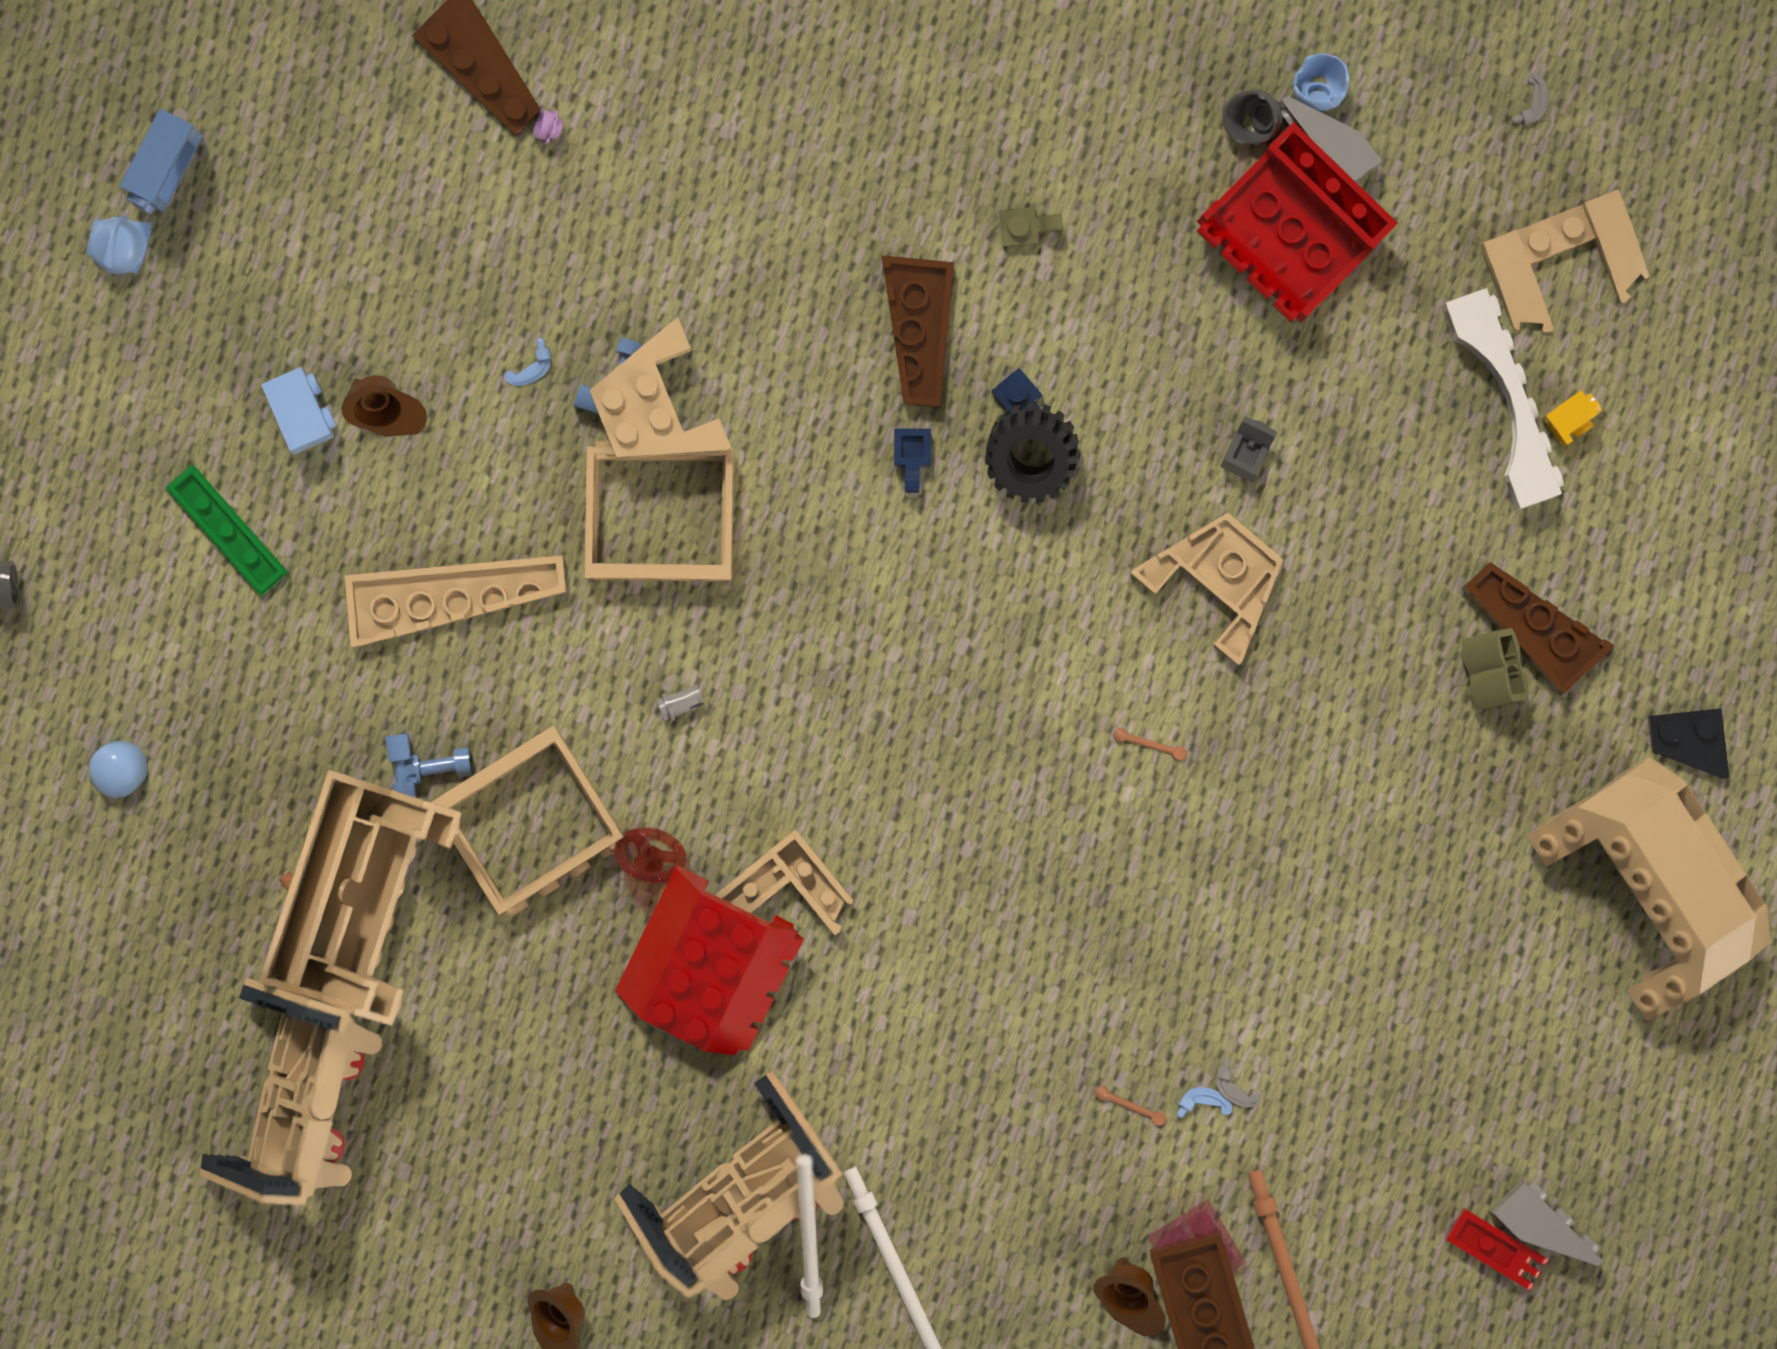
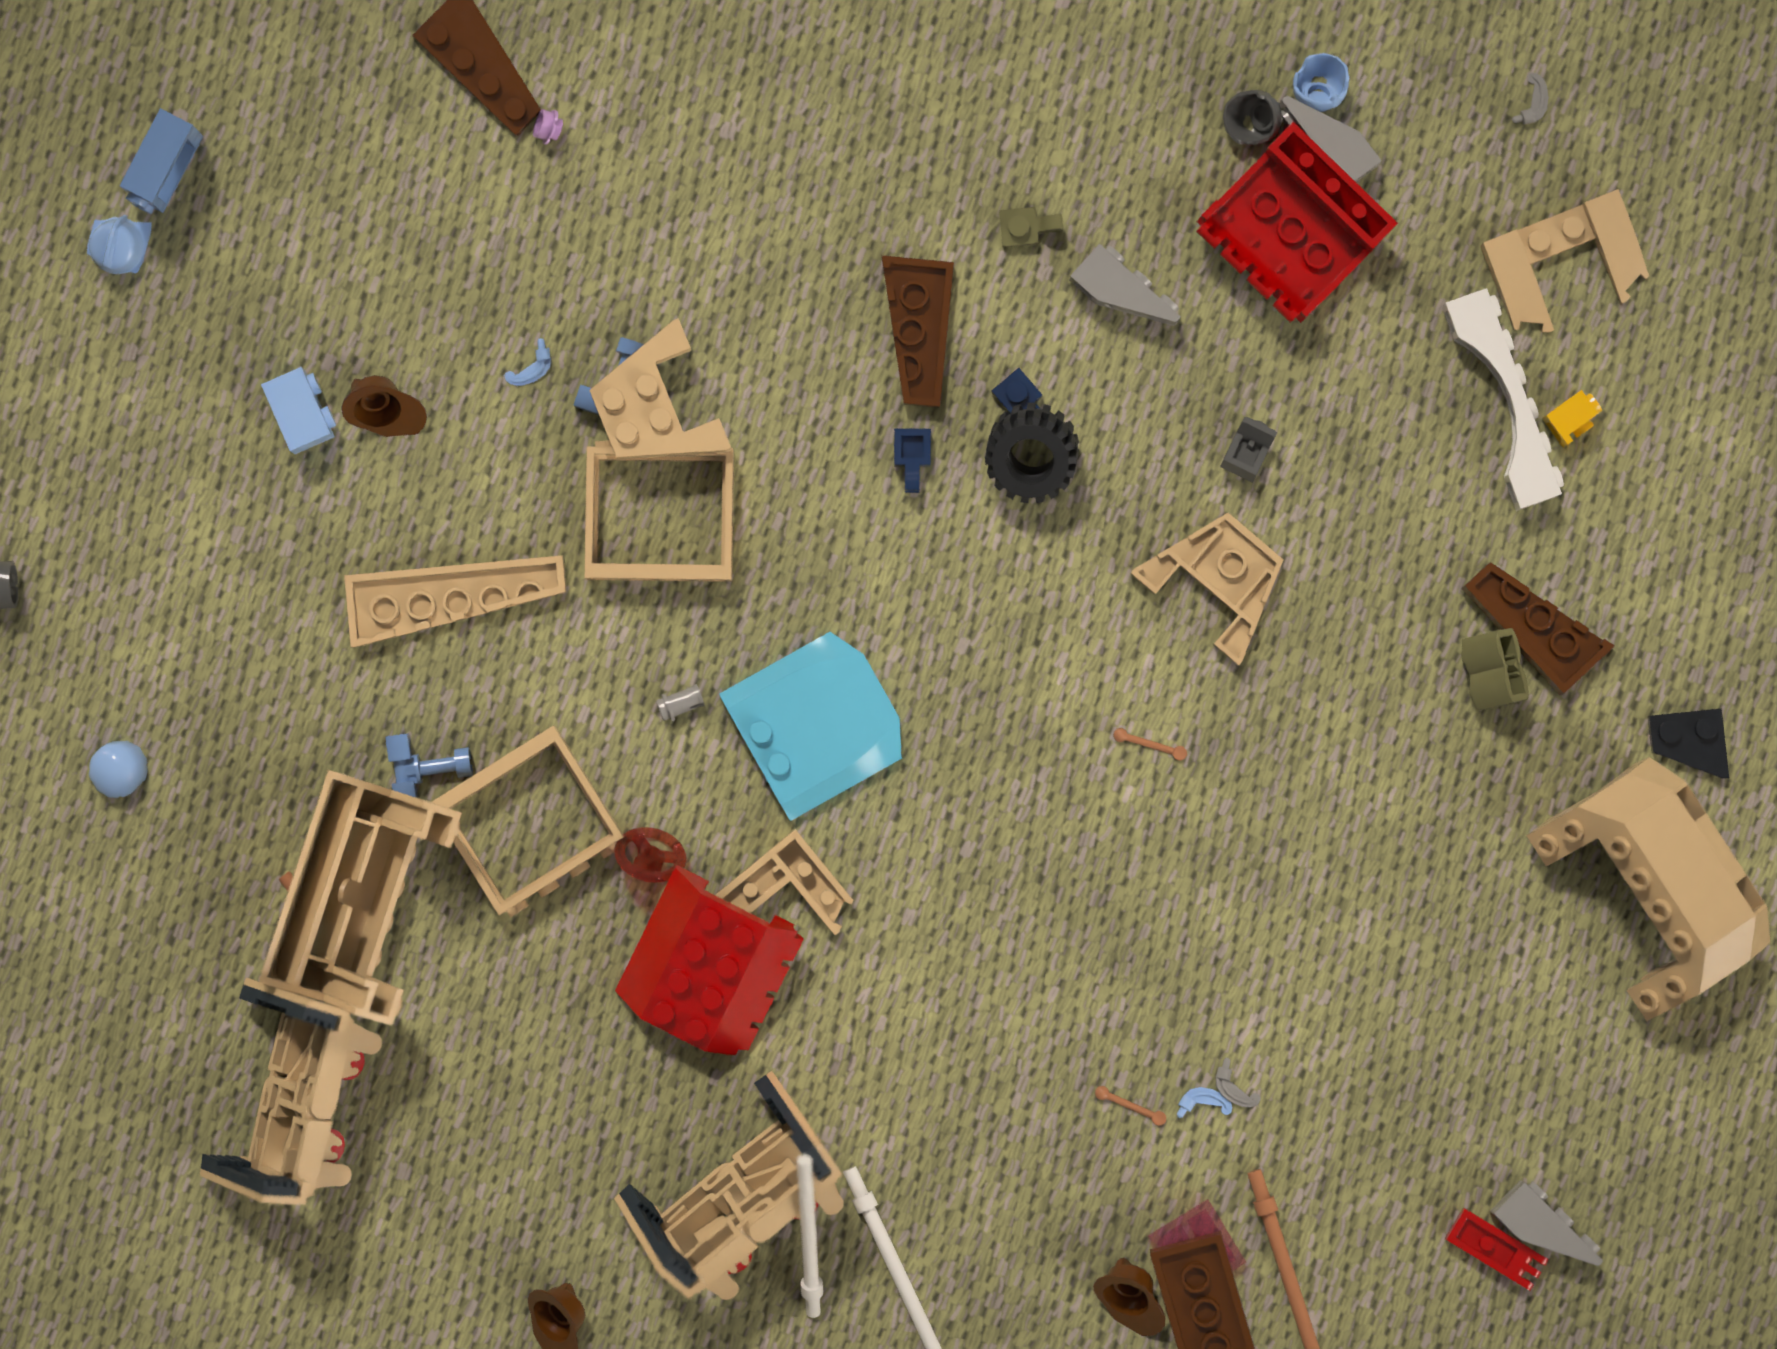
green tile [165,464,289,597] -> none
none -> medium azure wedge [719,632,902,821]
none -> light grey slope [1069,244,1181,326]

